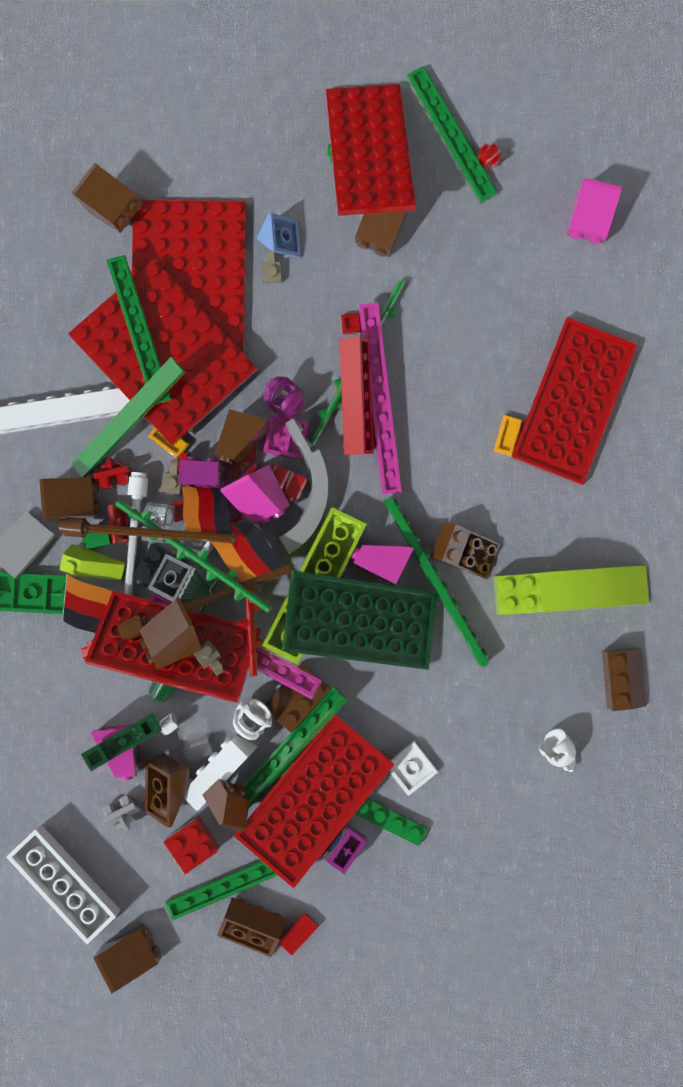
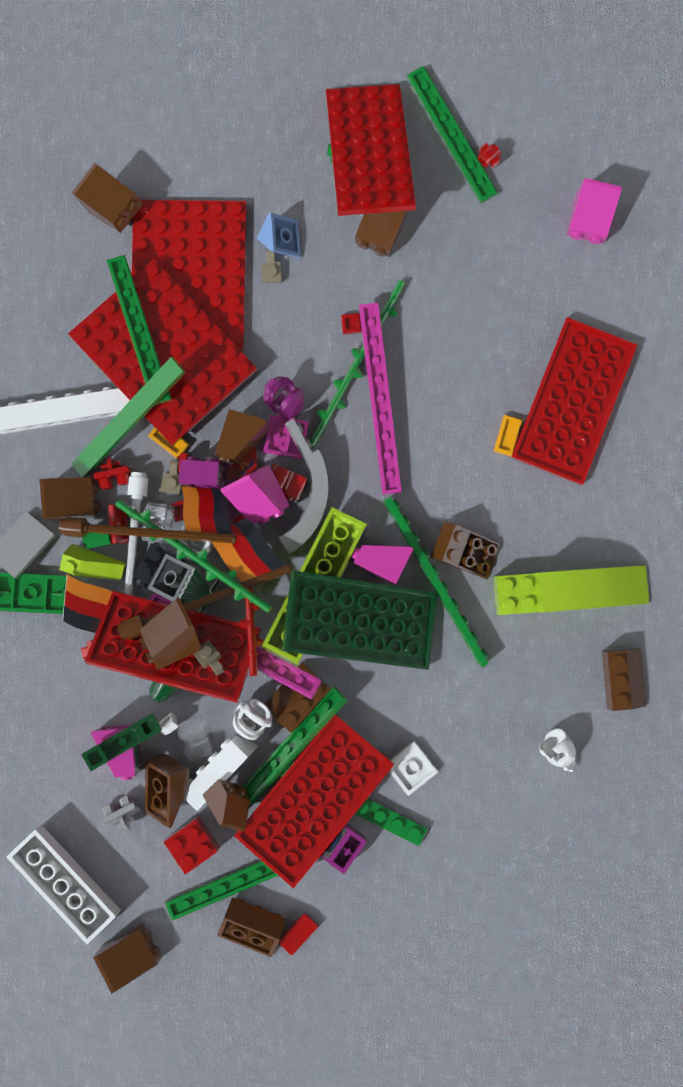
brick [339,336,374,455] -> none

